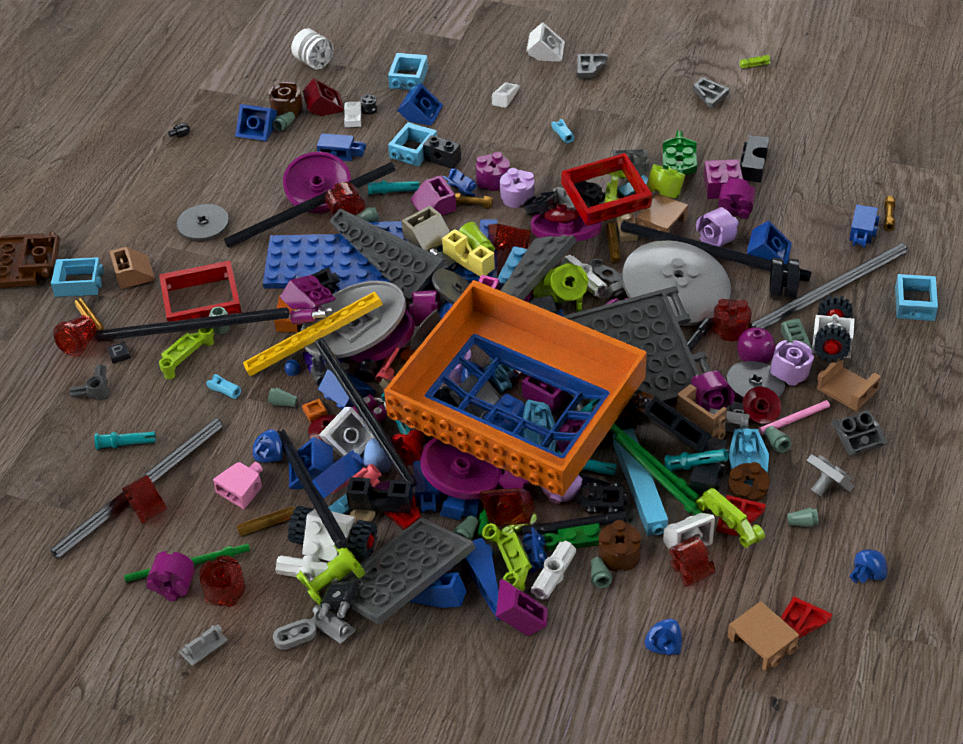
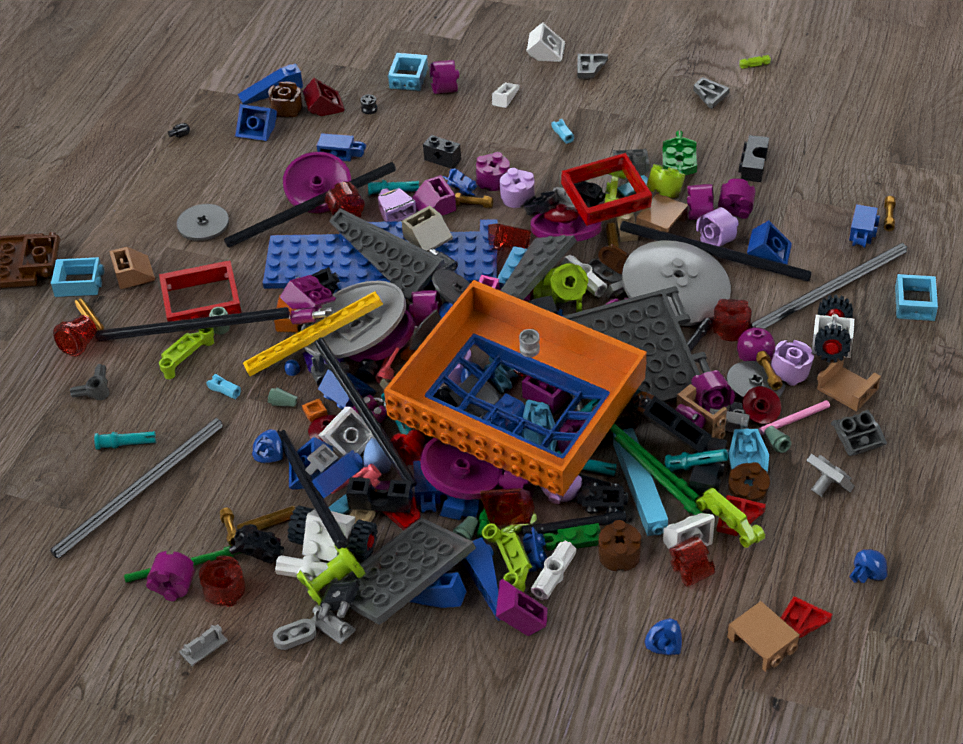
black tile [107,342,131,364] -> none
clear red brick [121,475,167,524] -> none
bright pink torso [213,462,263,510] -> none
sand green cone [273,112,295,131] -> none
white wheel [291,28,333,69] -> none
white slope [344,102,361,127] -> none
sand green cone [355,207,380,222] -> none
medium azure window [388,122,437,167] -> none
blue slope [397,83,443,126] -> none
light yellow arch [442,229,495,277] -> none
lime plant [459,222,495,252] -> none
sand green cone [591,557,612,589] -> none
magenta brick [703,159,743,199] -> none
black wheel [769,258,800,299] -> none
sand green slope [781,319,812,349] -> none
sand green cone [787,507,819,528] -> none
none -> pearl gold bar [220,507,236,546]
none -> black brick [229,524,284,564]
none -> blue slope [238,64,303,105]
none -> light grey plate [305,444,338,475]
none -> lavender torso [378,188,416,222]
none -> magenta brick [429,60,459,94]
none -> light grey wheel [519,329,540,357]
none -> reddish brown bracket [598,244,629,274]
none -> magenta piece [676,404,706,428]
none -> magenta brick [687,184,714,220]
none -> pearl gold bar [756,351,783,390]

